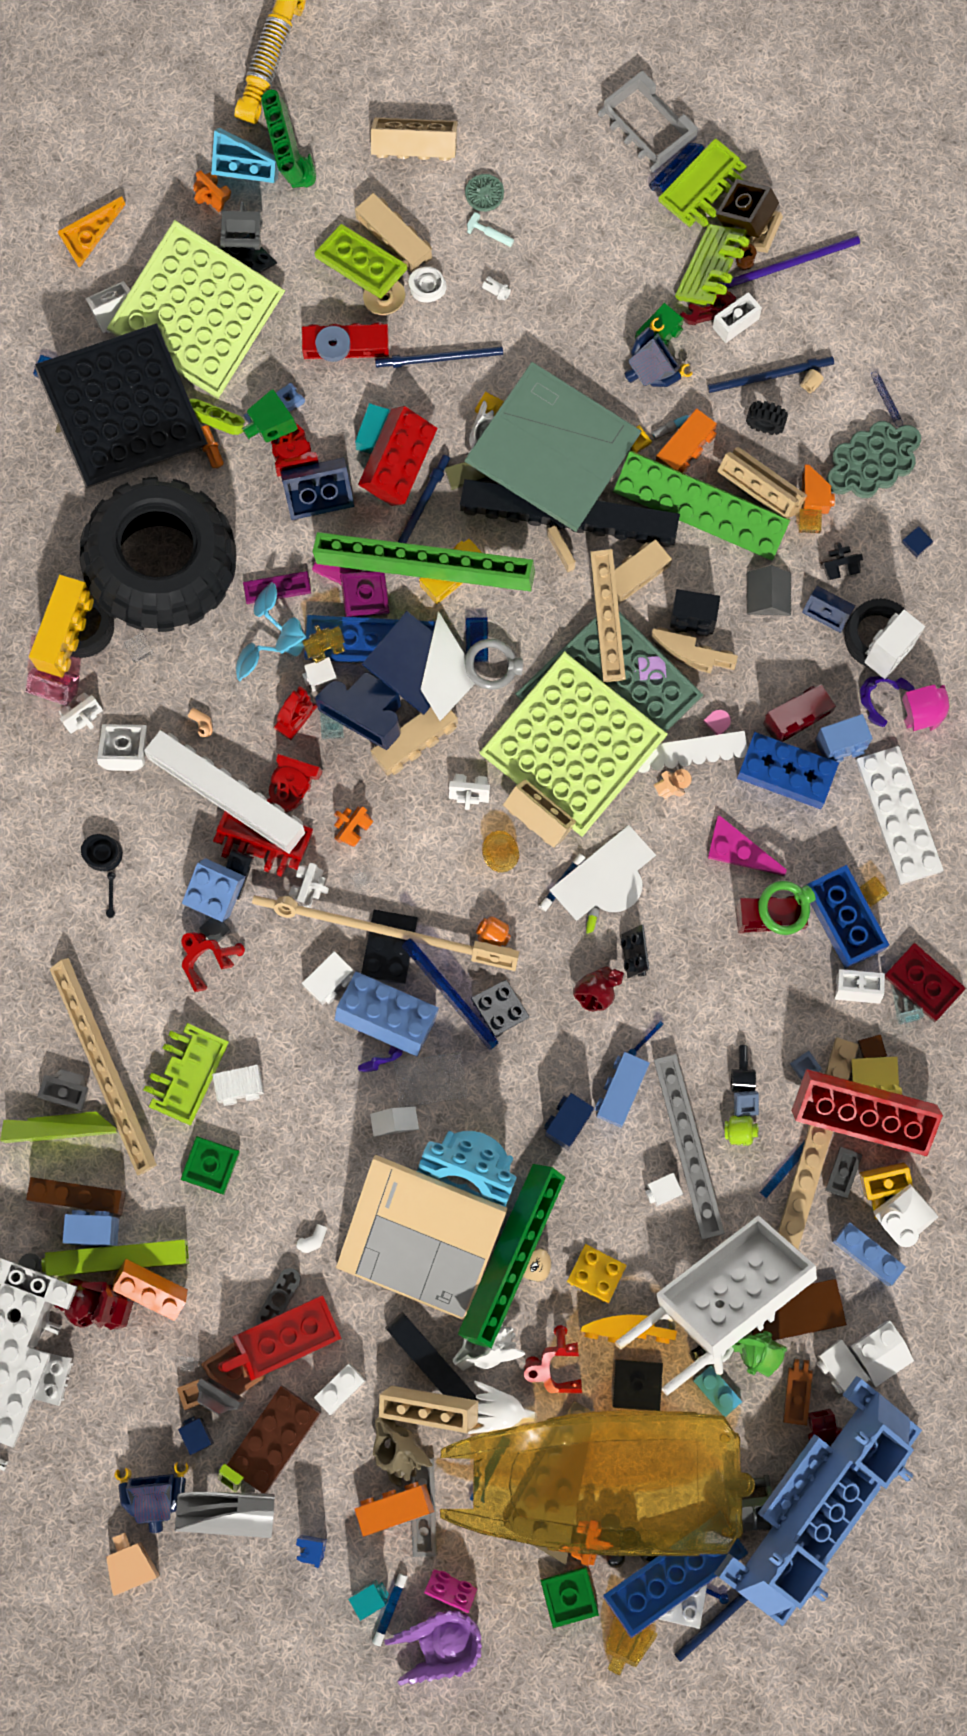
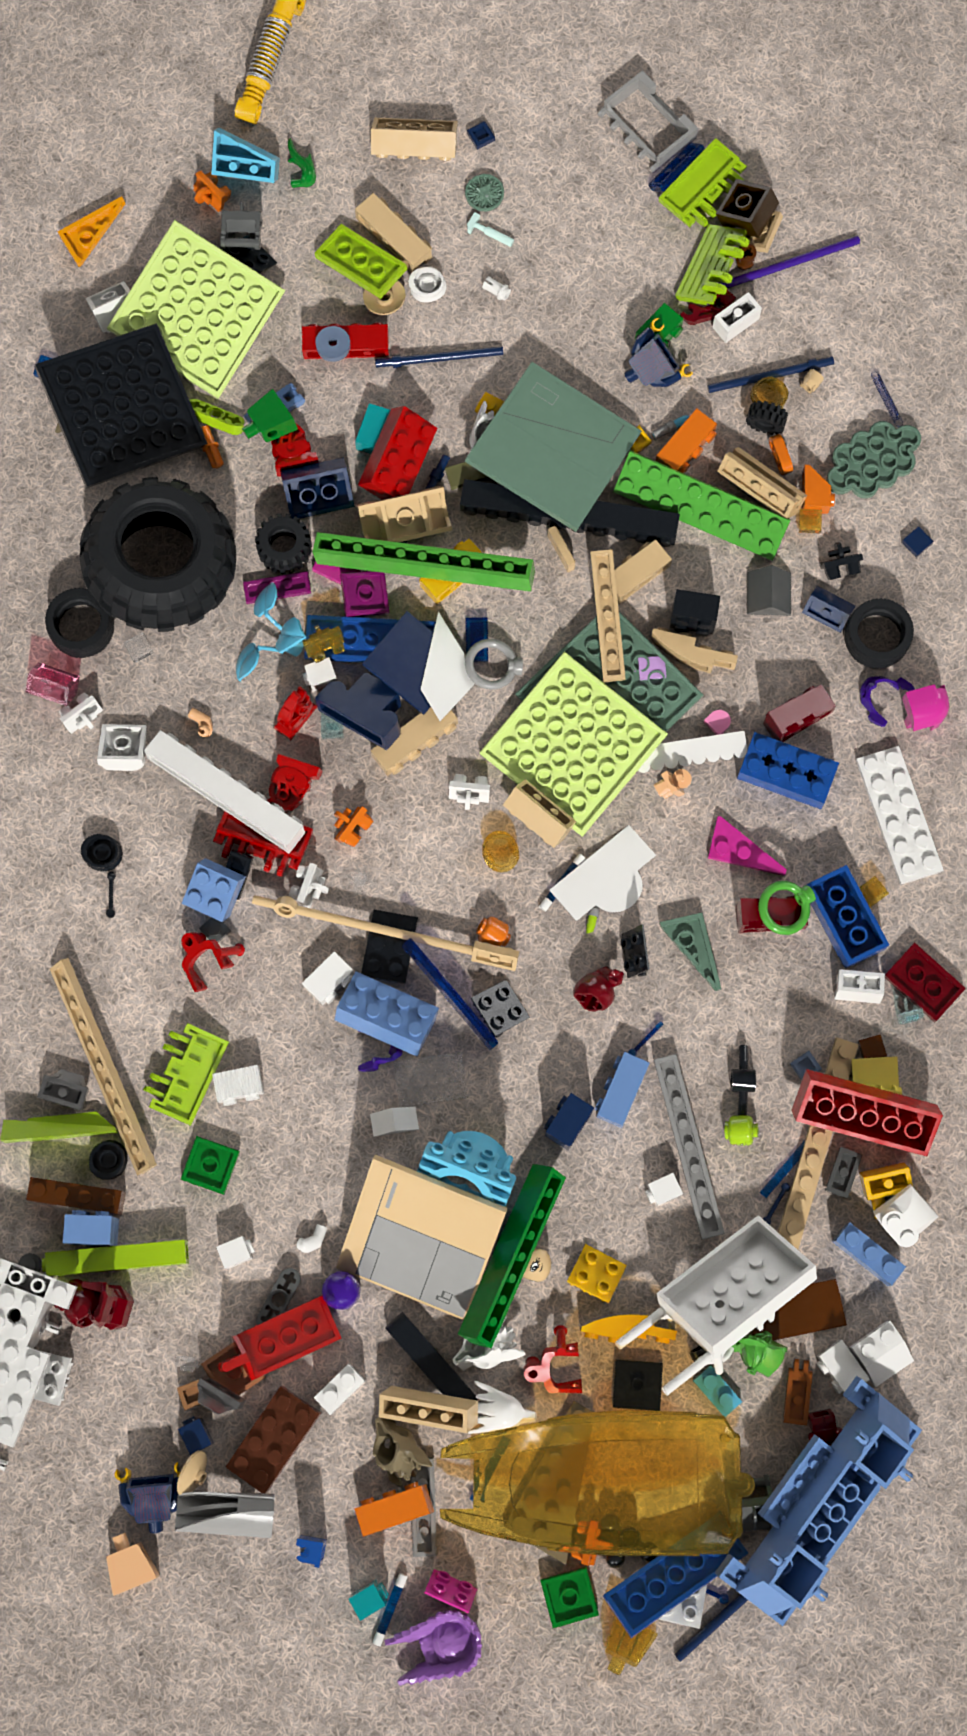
yellow brick [29,574,94,678] -> none
orange brick [112,1259,188,1321] -> none
lime tile [218,1464,243,1492] -> none
green beam [261,89,303,184] -> none
sand blue tile [734,1091,759,1117] -> none
medium blue brick [815,714,873,763] -> none
white brick [864,610,925,679] -> none
none -> black piece [89,1140,128,1180]
none -> tan dish [177,1450,207,1495]
none -> white brick [216,1236,255,1269]
none -> black tyre [255,514,312,574]
none -> dark purple piece [322,1271,361,1310]
none -> tan piece [357,485,452,542]
none -> dark blue tile [467,121,495,150]
none -> sand green wing [659,913,721,991]
none -> clear yellow piece [750,376,789,409]
none -> dark blue hinge [763,1183,790,1225]
none -> orange beam [769,434,793,475]

